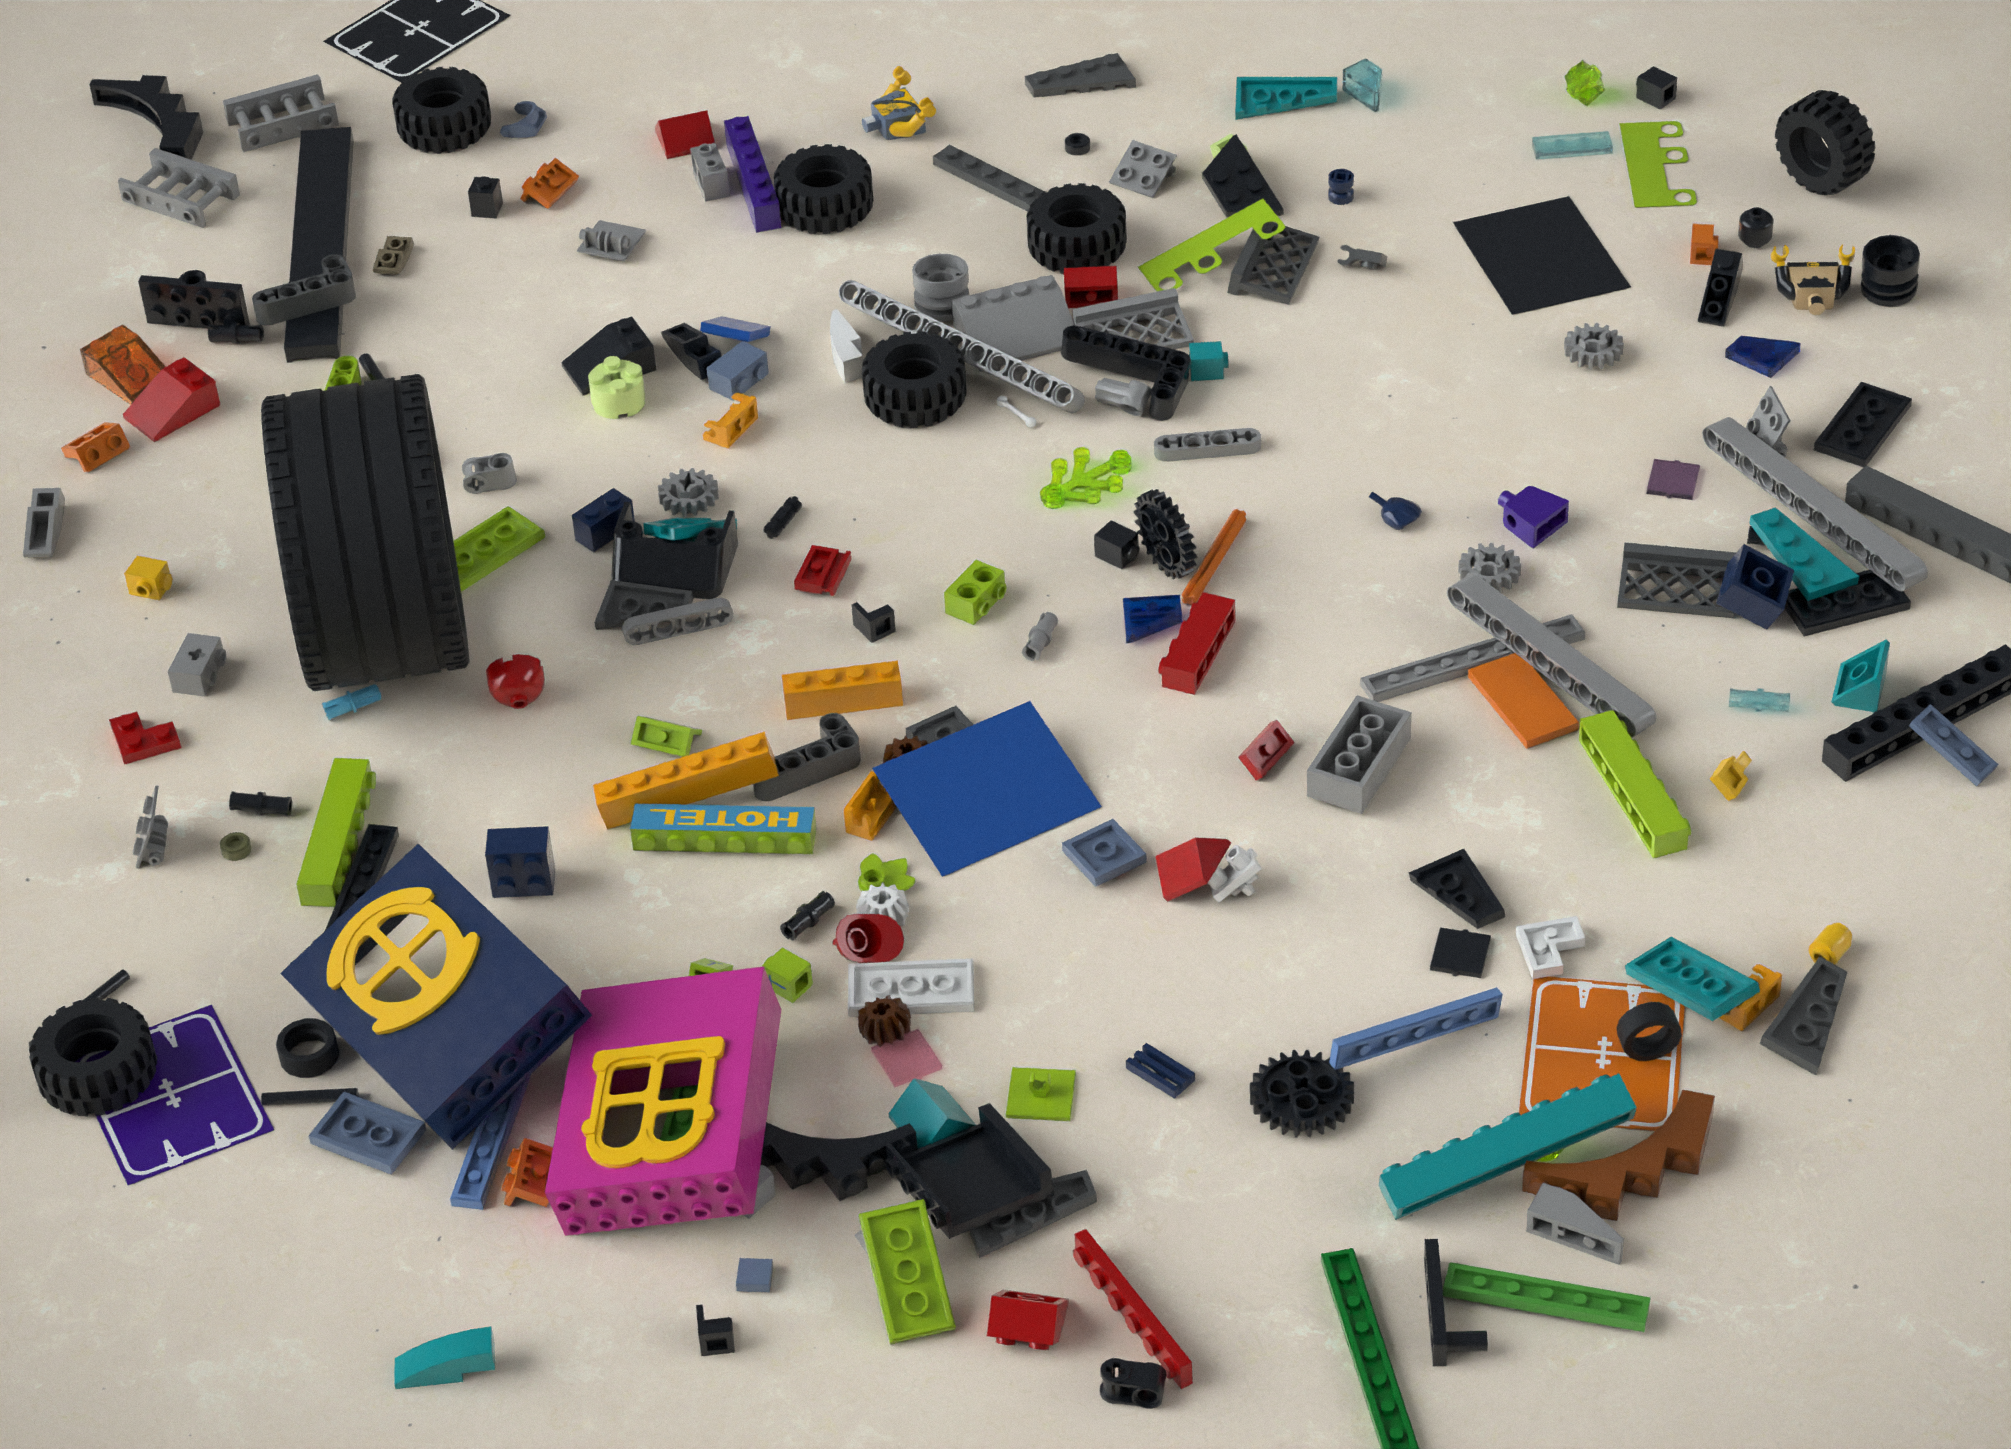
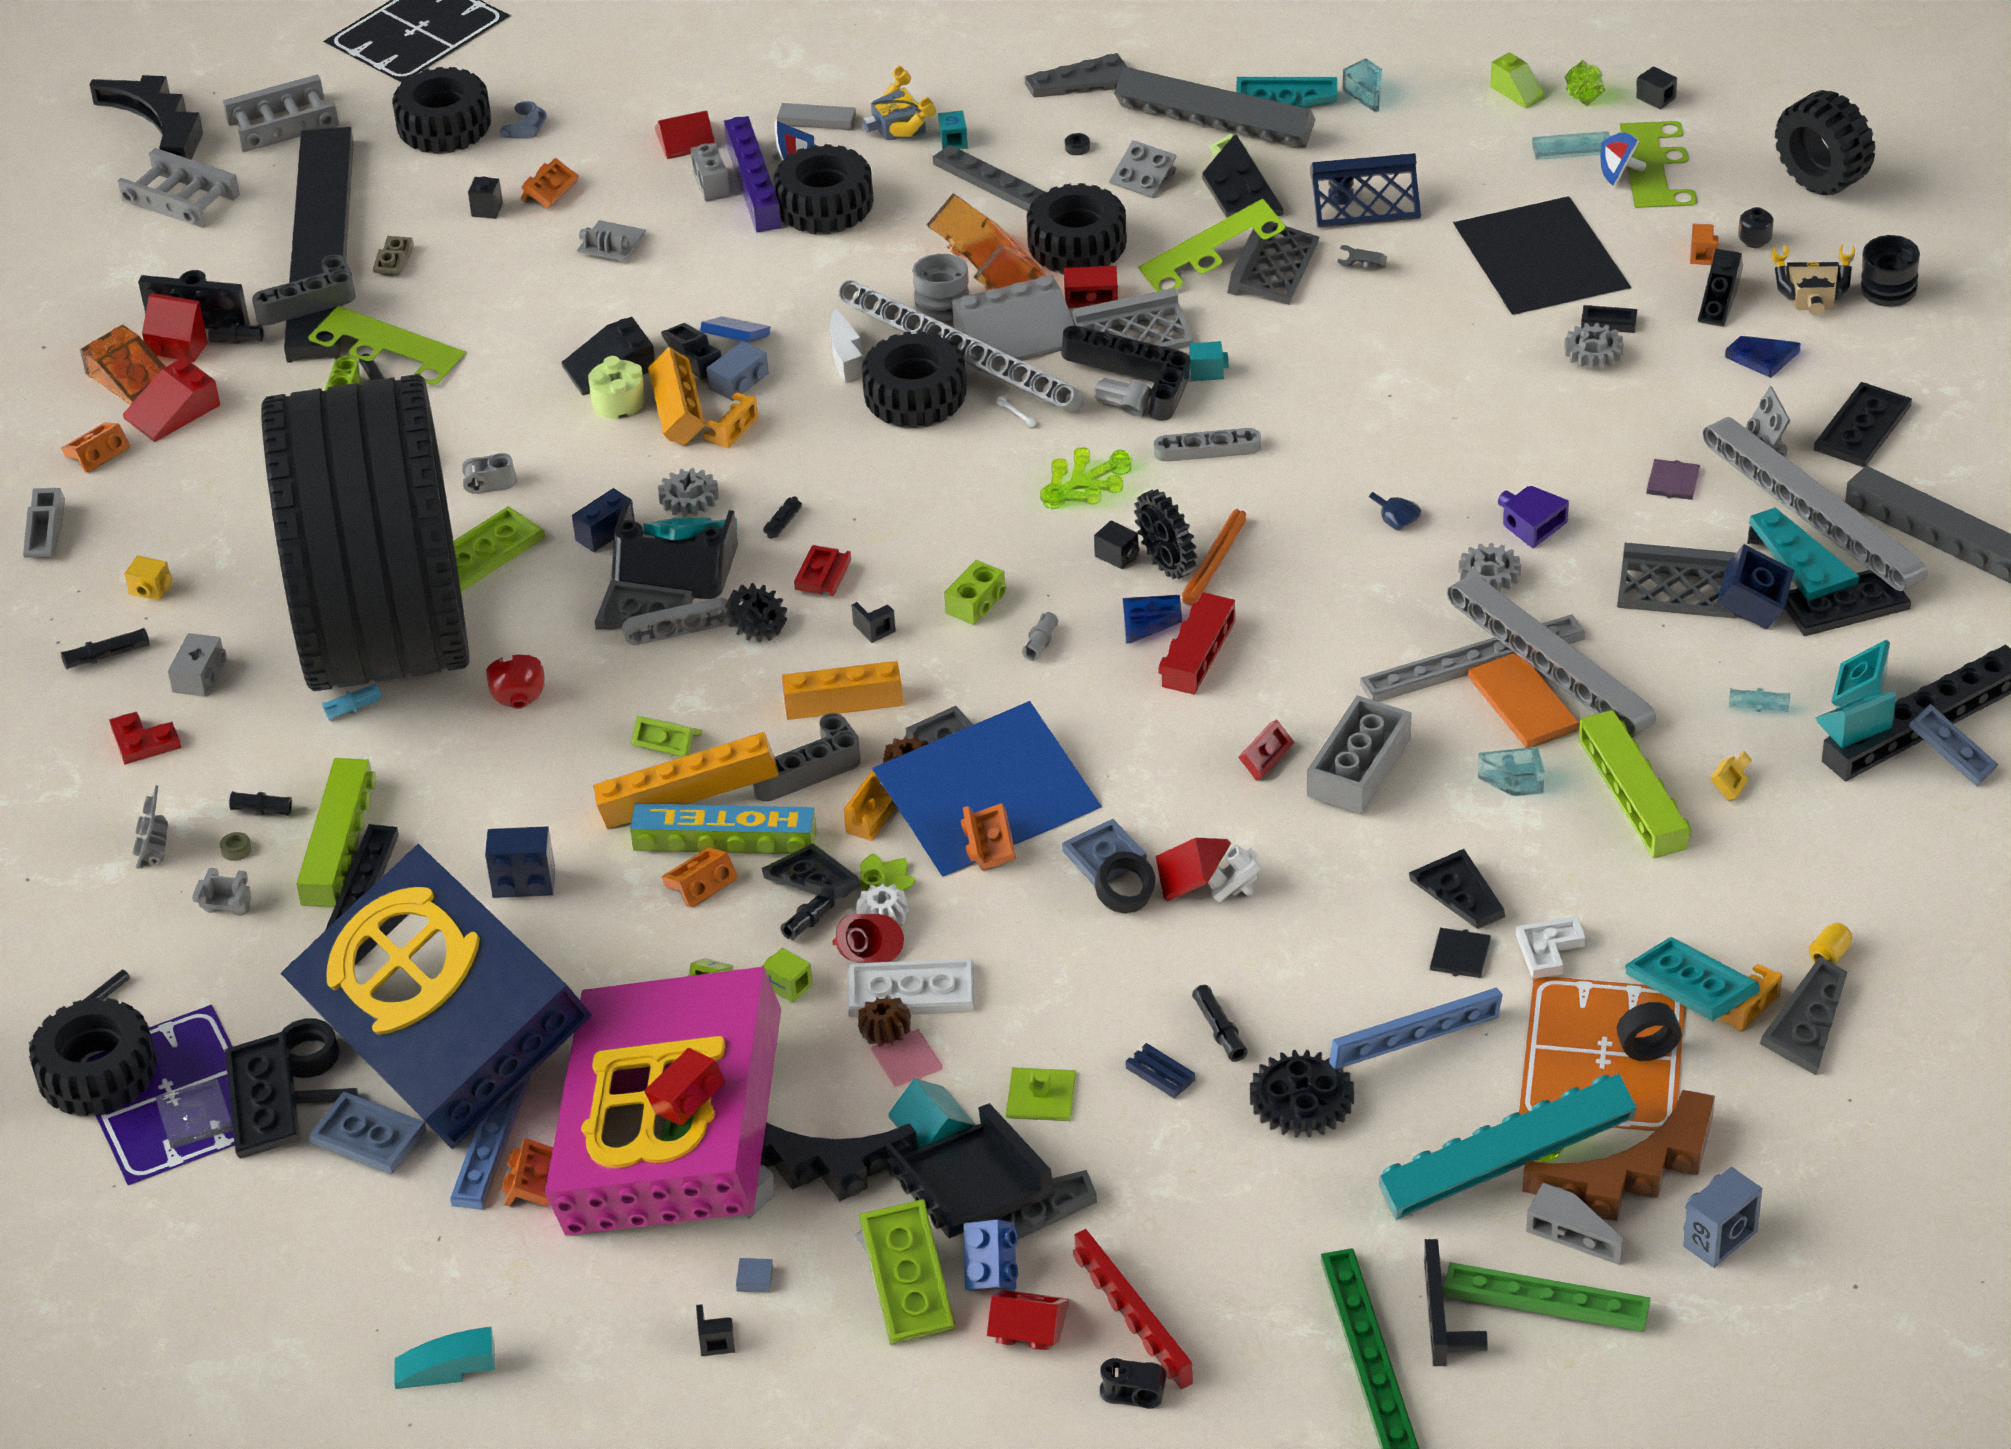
none -> black pin [61,628,150,670]
none -> red slope [142,293,208,362]
none -> clear tile [155,1079,233,1149]
none -> light grey piece [192,868,251,916]
none -> black tile [225,1031,300,1158]
none -> lime piece [309,306,466,385]
none -> red brick [644,1047,725,1126]
none -> light orange brick [648,347,705,446]
none -> orange bracket [661,847,737,907]
none -> black gear [725,583,787,642]
none -> black wing [761,843,860,900]
none -> shield [772,121,815,160]
none -> light grey tile [777,103,856,130]
none -> clear orange windscreen [926,193,1046,291]
none -> teal brick [938,110,968,150]
none -> orange bracket [961,803,1016,871]
none -> blue bracket [964,1220,1018,1291]
none -> black tyre [1095,851,1156,914]
none -> dark grey brick [1114,67,1316,147]
none -> black pin [1192,985,1248,1062]
none -> dark blue fence [1310,153,1421,227]
none -> clear light blue slope [1478,747,1545,796]
none -> lime slope [1490,52,1544,108]
none -> black tile [1581,305,1637,333]
none -> shield [1600,133,1646,187]
none -> sand blue brick [1683,1166,1763,1268]
none -> teal slope [1815,691,1896,748]

